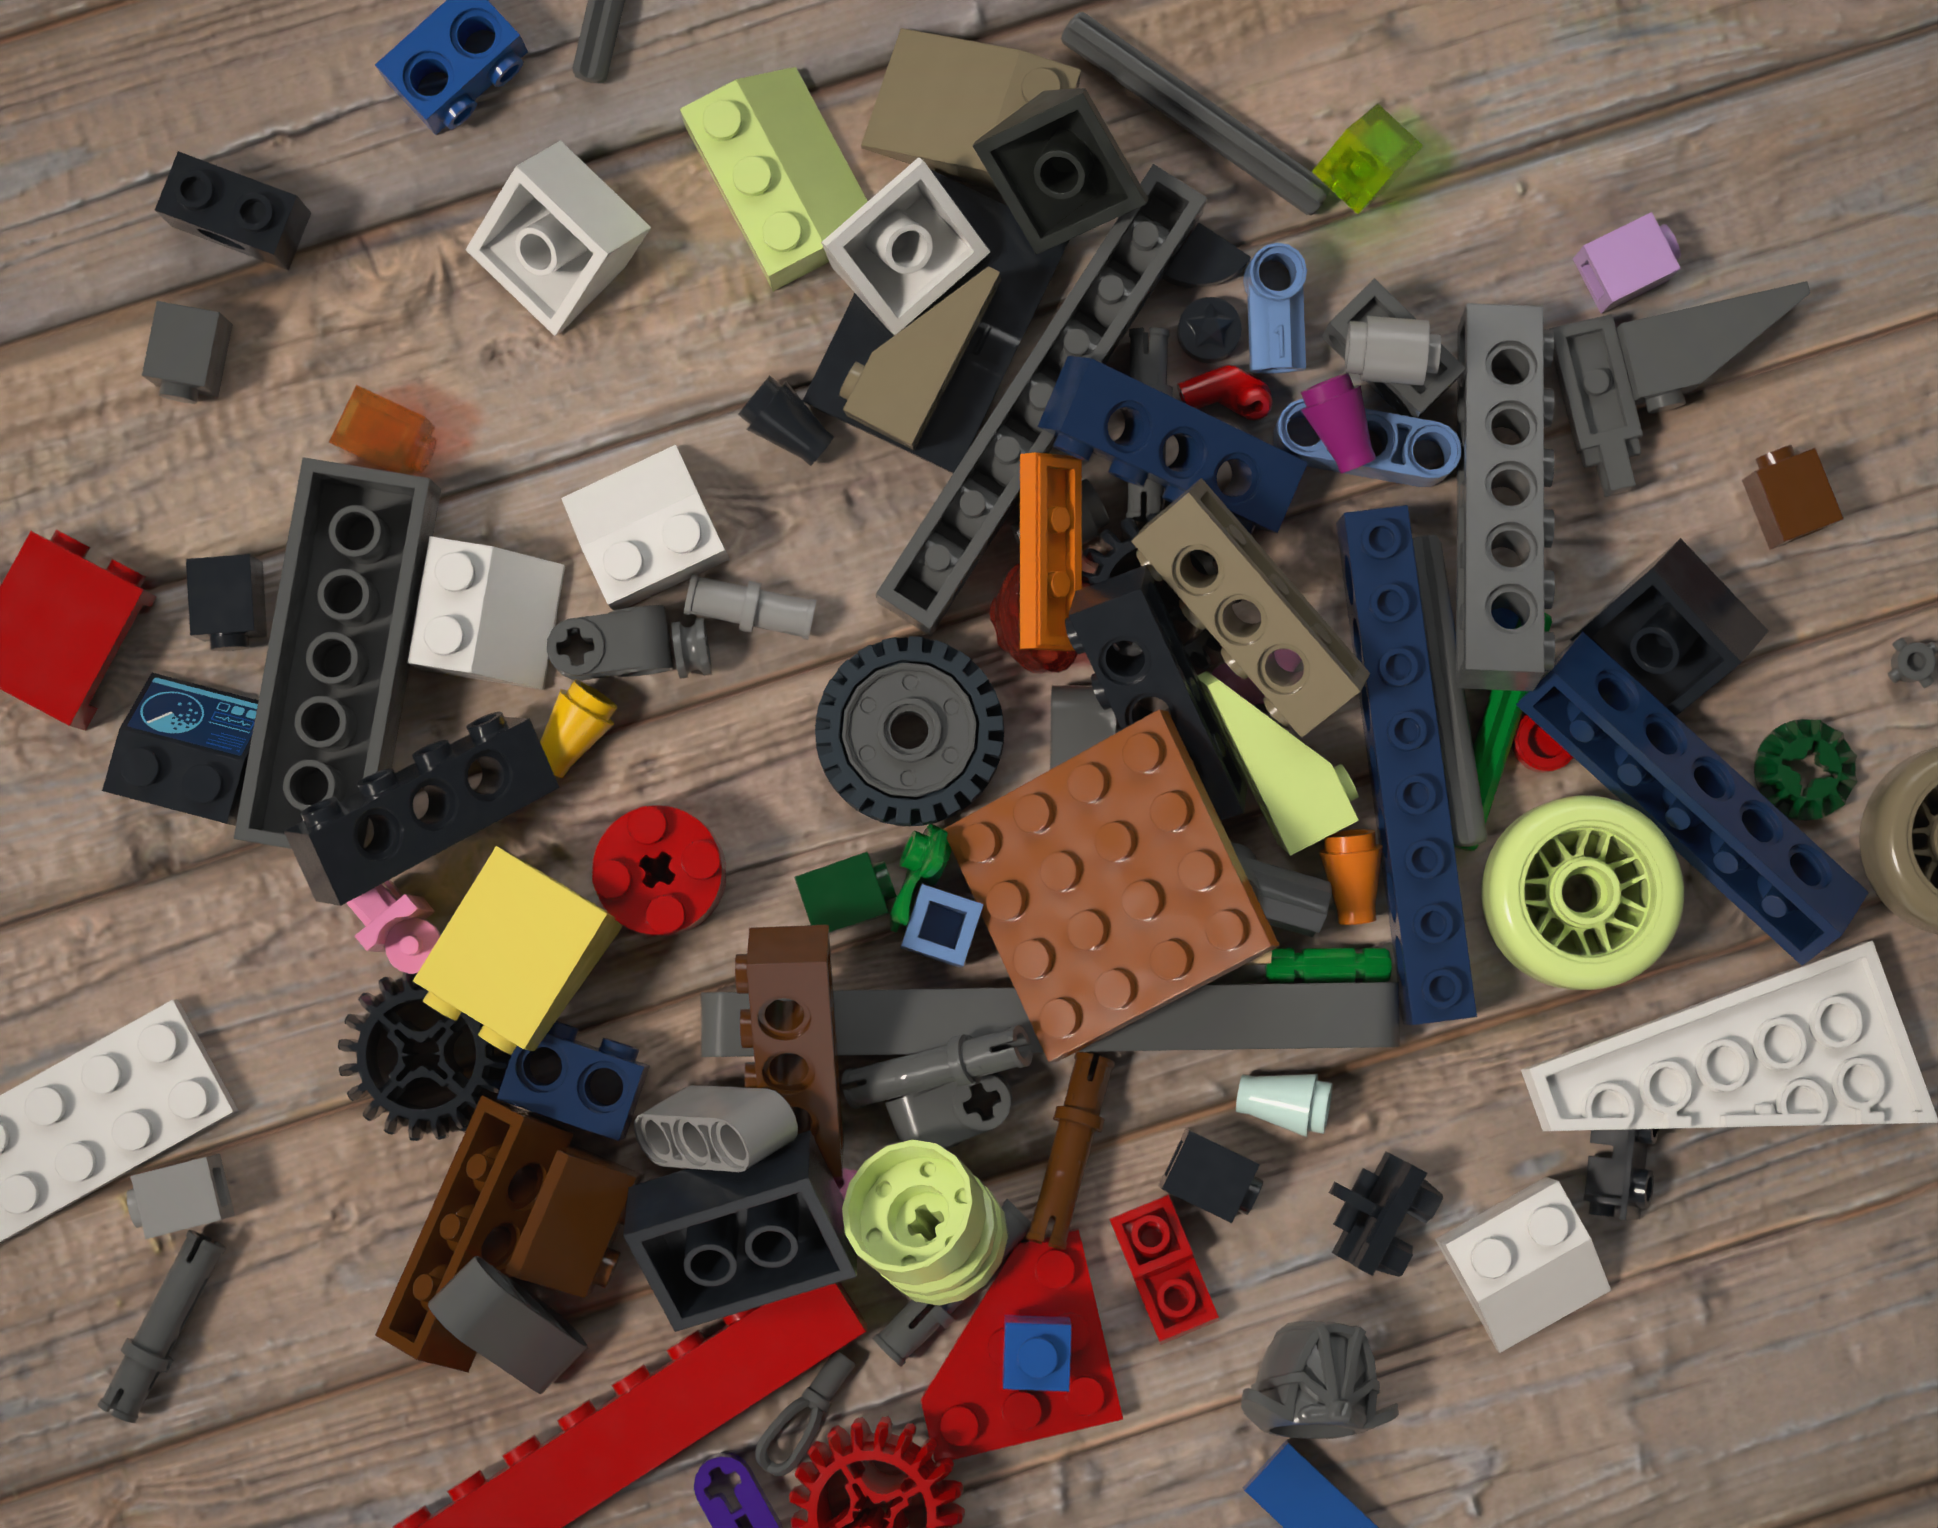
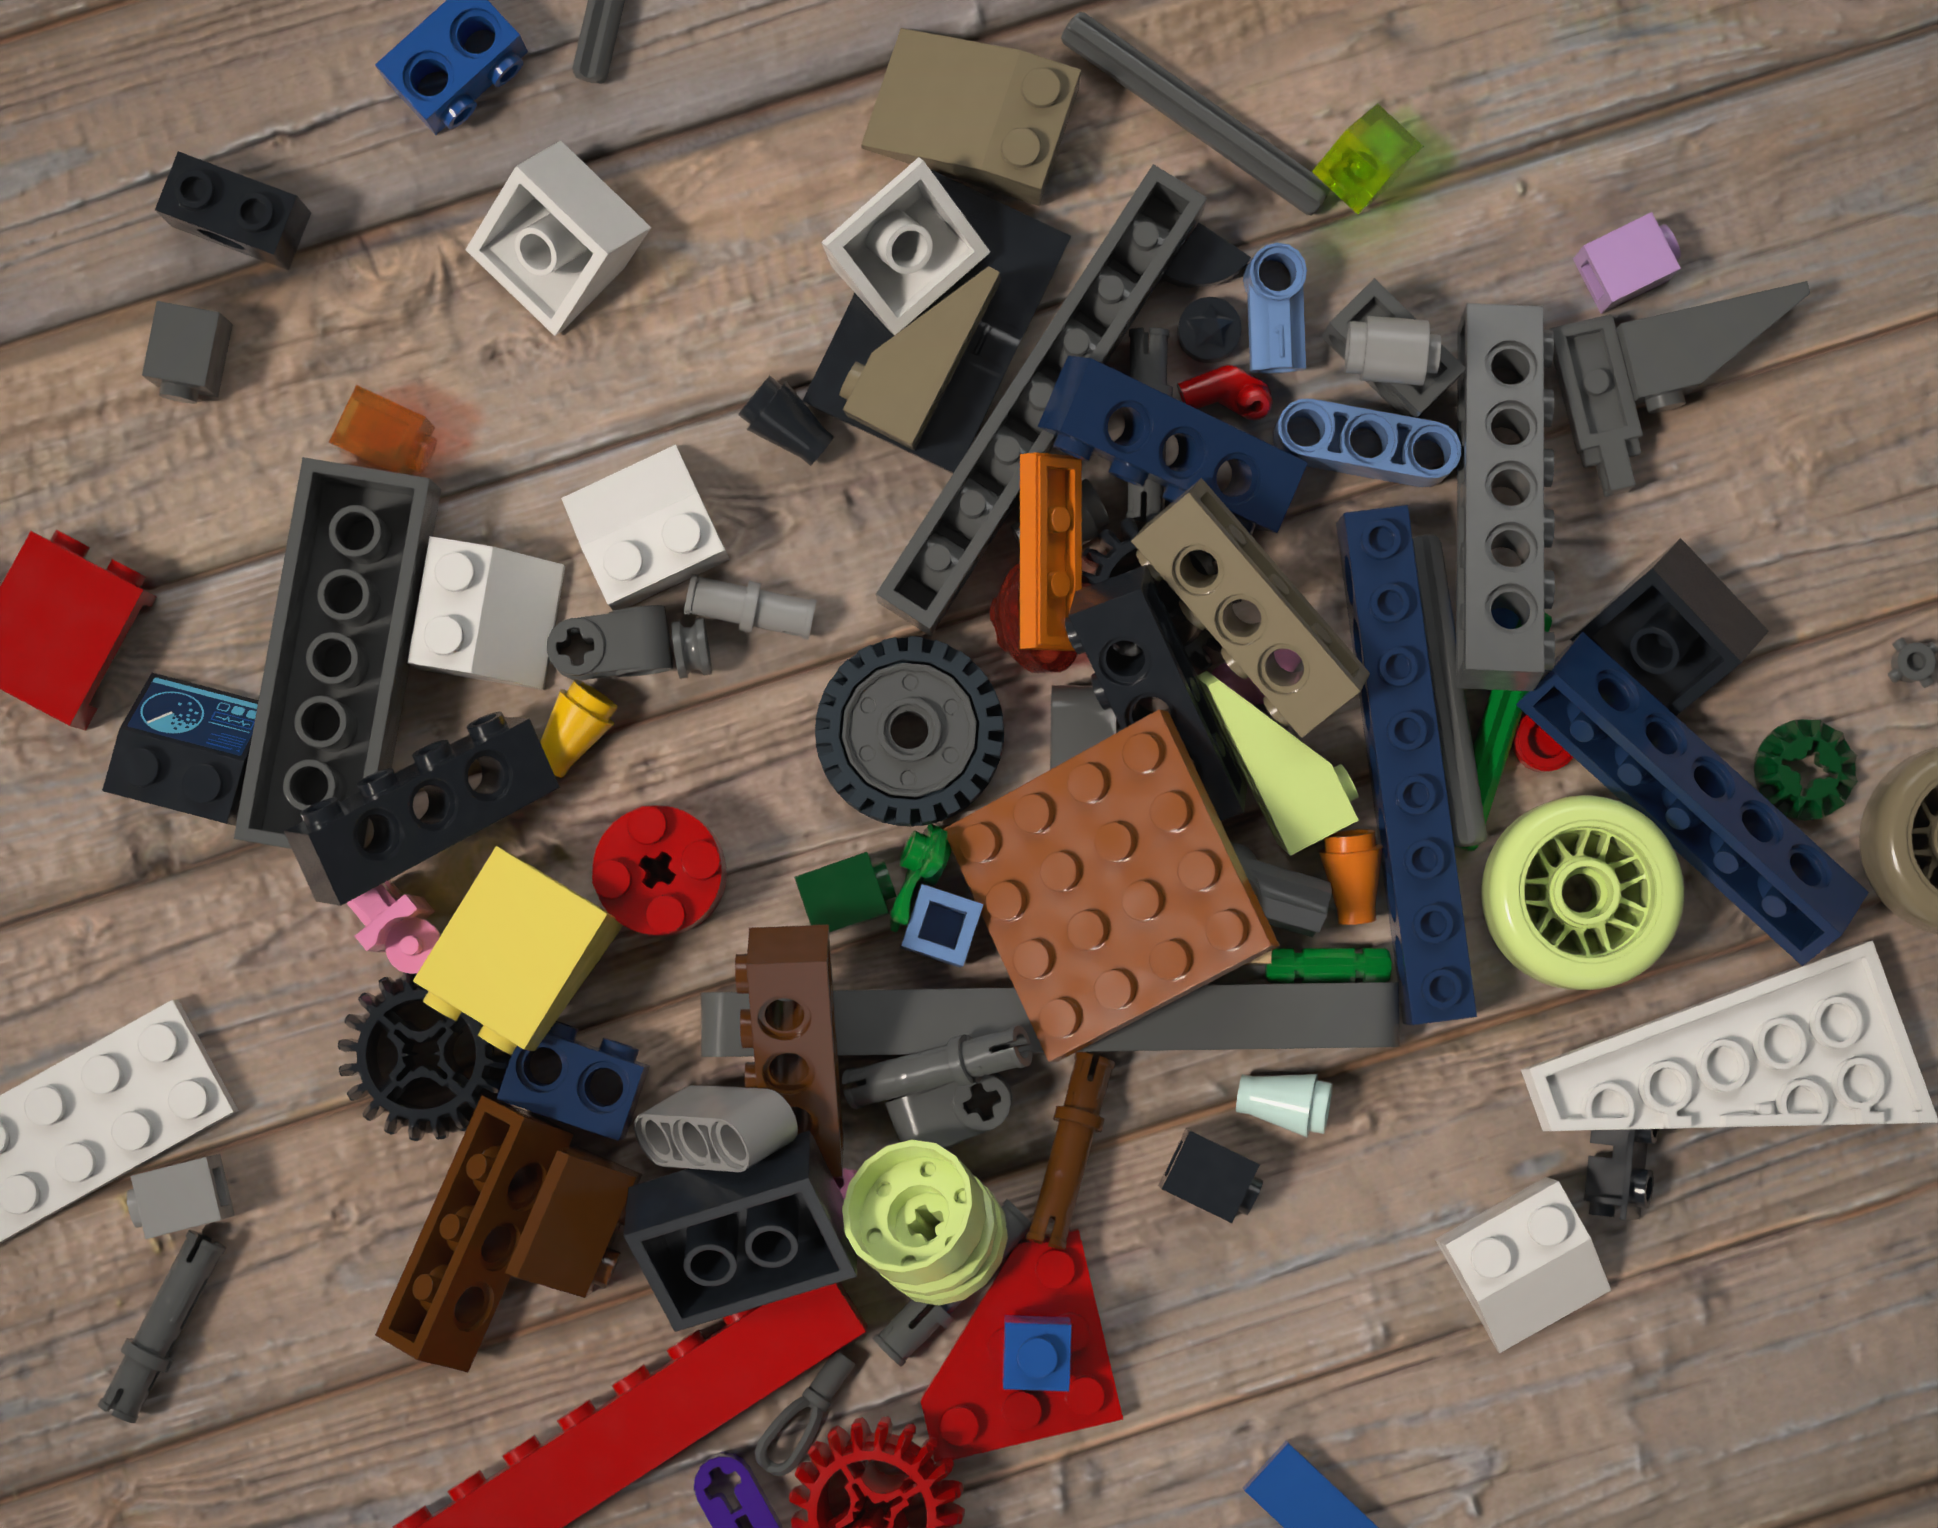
black brick [186,554,267,651] -> none
dark grey beam [428,1256,588,1394] -> none
yellowish green slope [680,67,868,291] -> none
pearl dark grey slope [973,88,1148,255] -> none
red slope [1109,1195,1220,1345] -> none
dark grey piece [1241,1321,1399,1439] -> none
magenta cone [1300,373,1376,473] -> none
black hips [1328,1151,1443,1277] -> none
reddish brown brick [1742,445,1844,550] -> none

